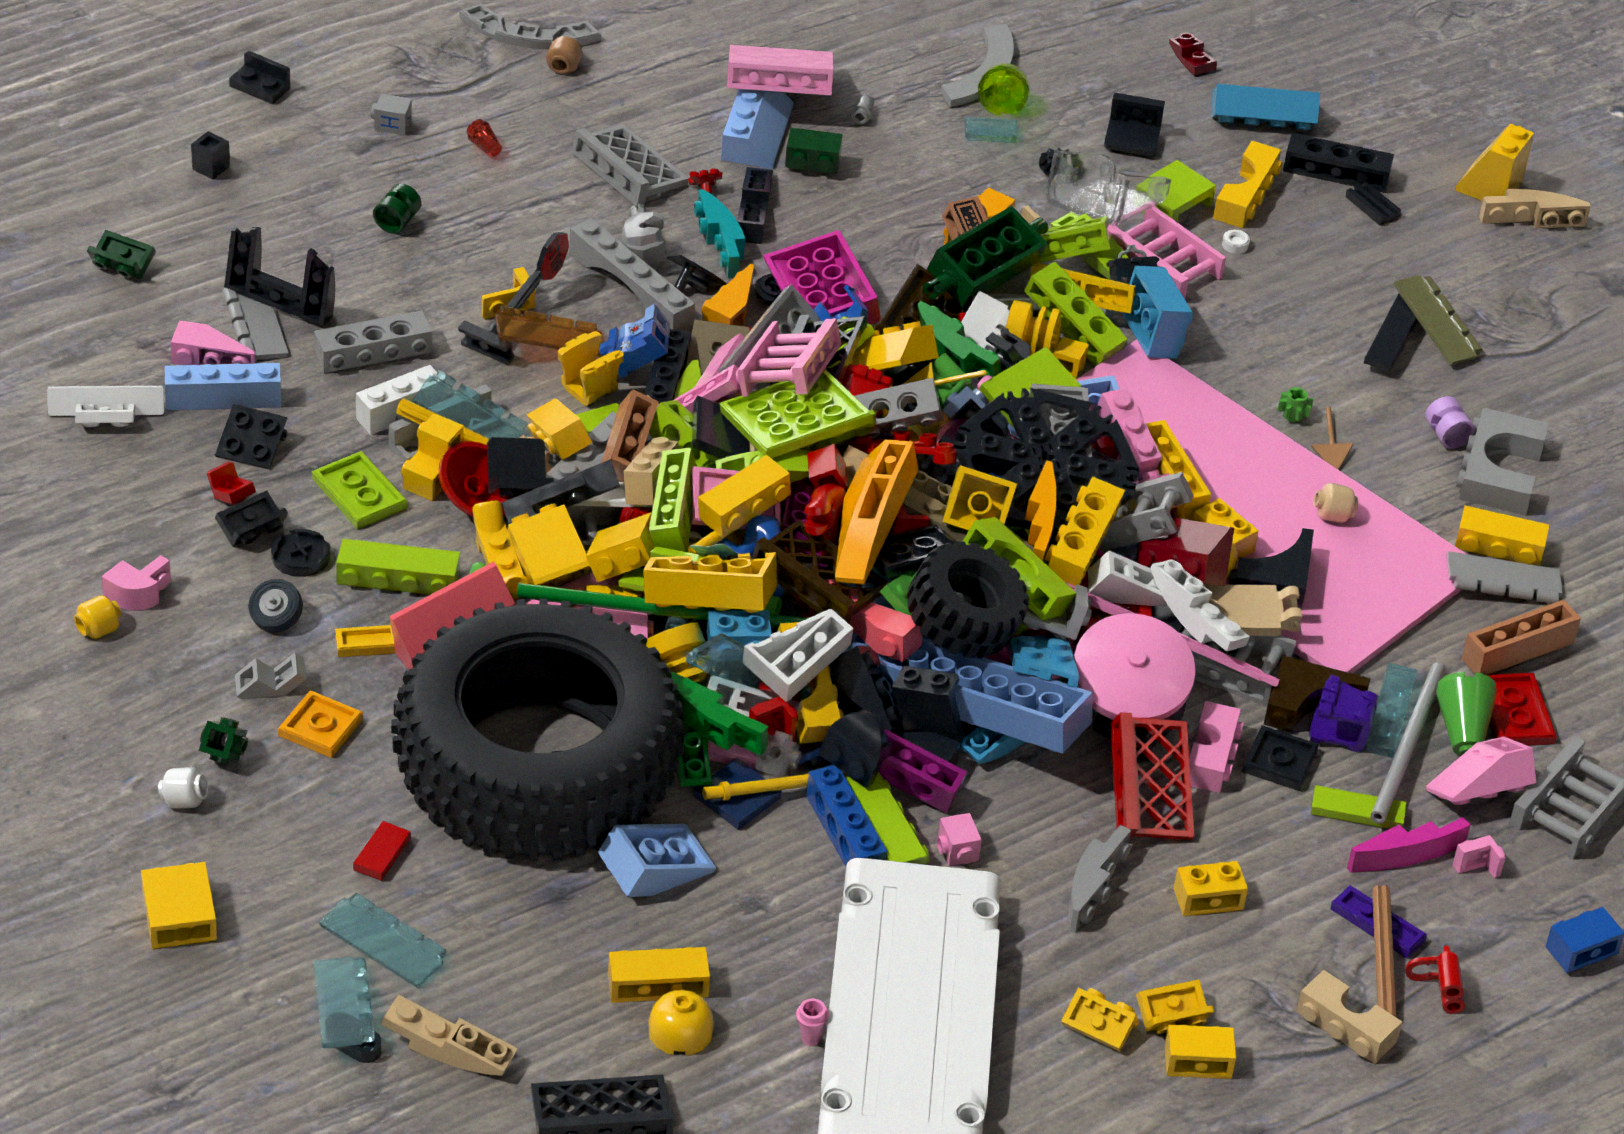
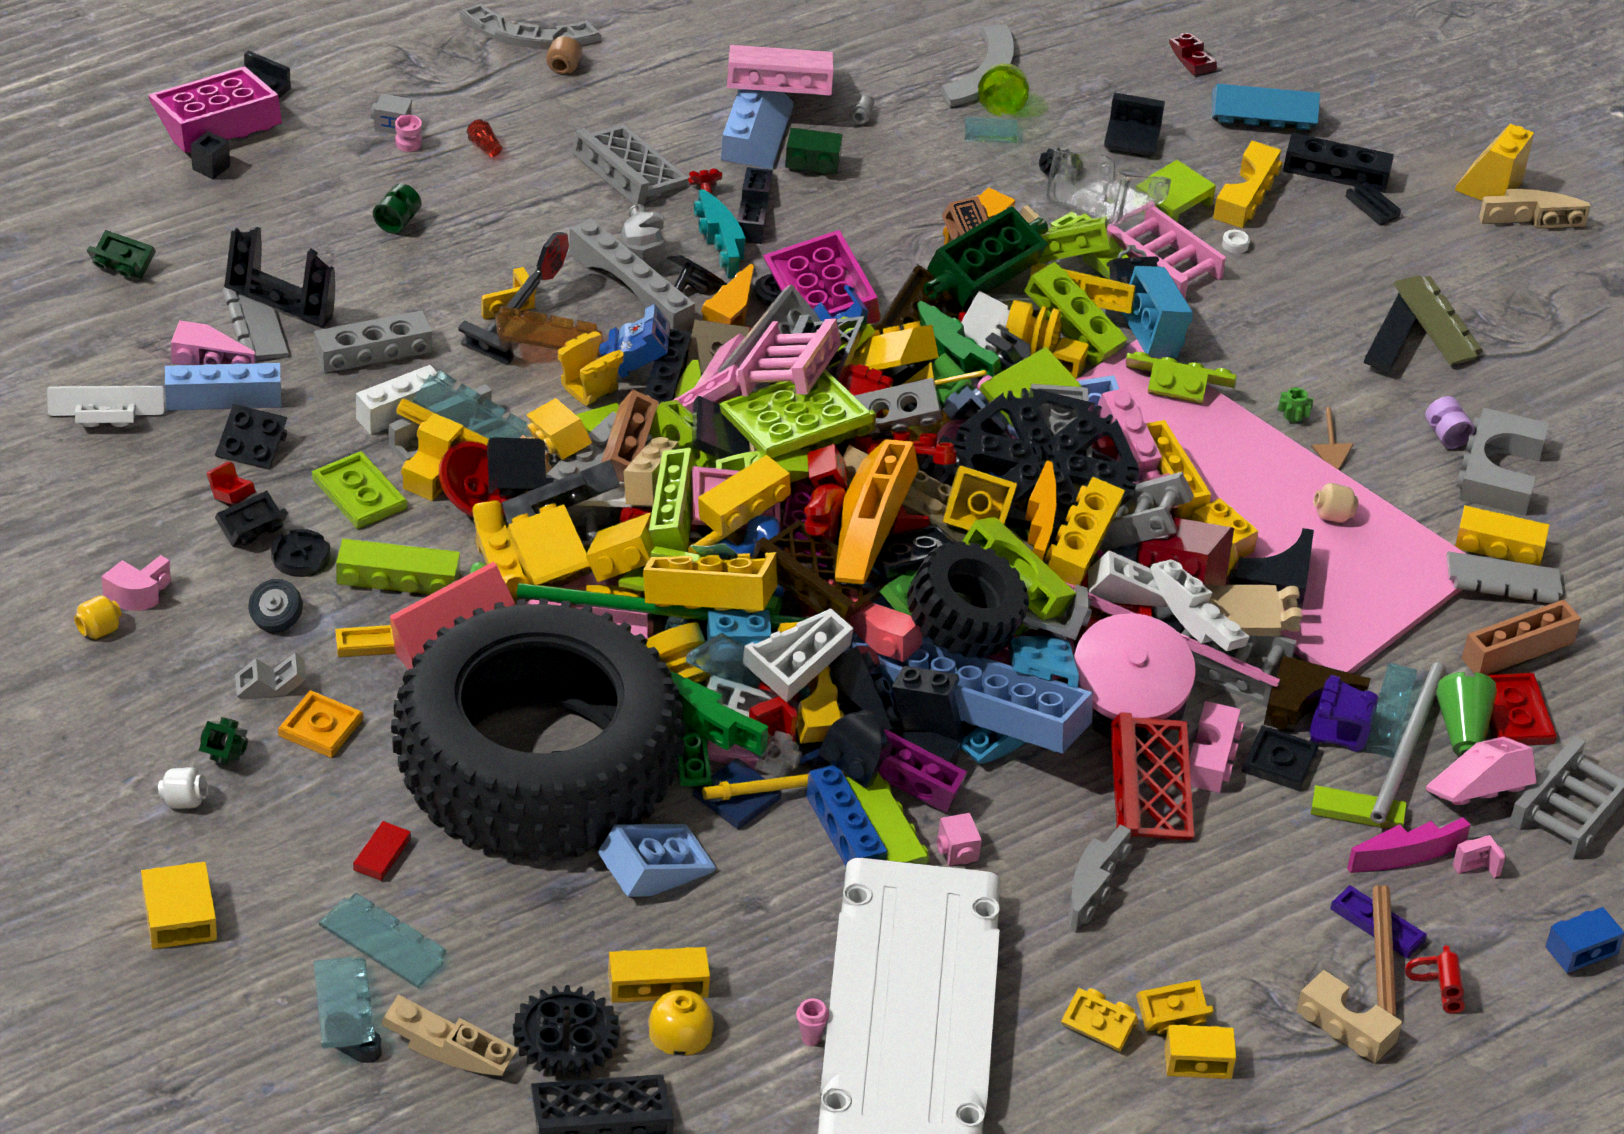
yellow brick [1173,861,1248,916] -> none
none -> dark pink slope [148,66,282,153]
none -> bright pink wheel [395,115,422,152]
none -> black gear [513,985,620,1078]
none -> lime bracket [1126,352,1237,404]

